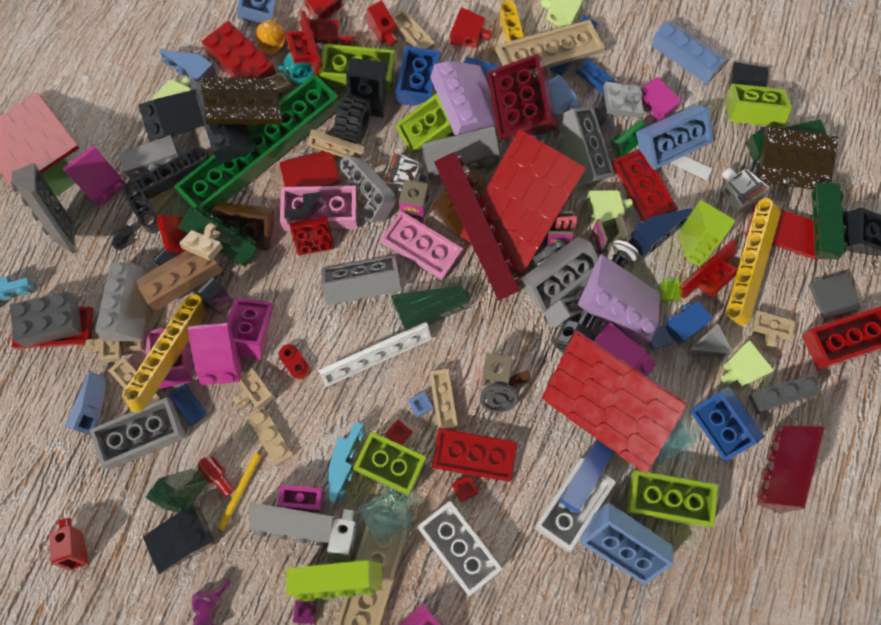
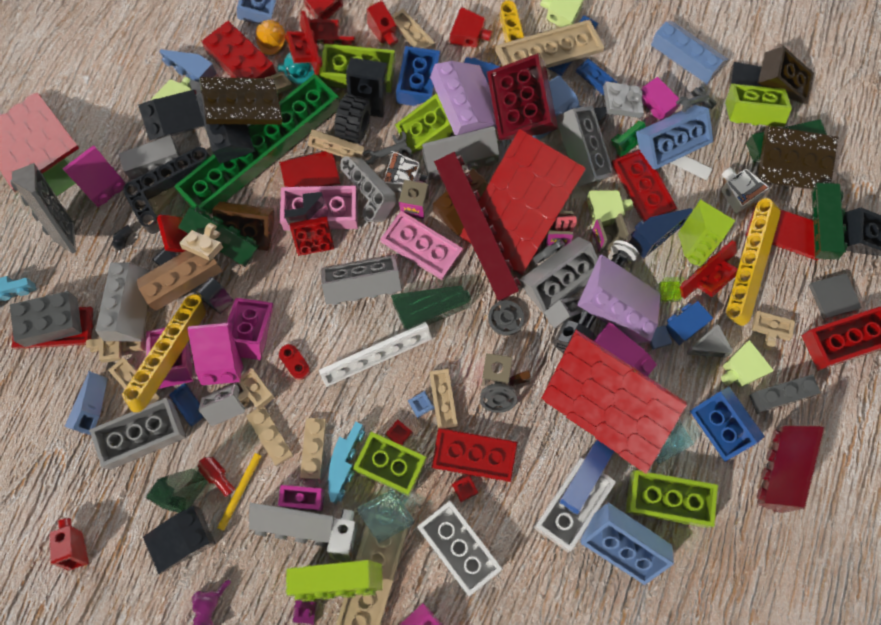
none -> light grey panel [199,383,245,426]
none -> tan plate [300,418,327,480]
none -> dark grey bar [363,132,412,165]
none -> dark grey wheel [488,300,524,336]
none -> dark grey bar [676,86,717,112]
none -> dark brown slope [758,46,814,104]

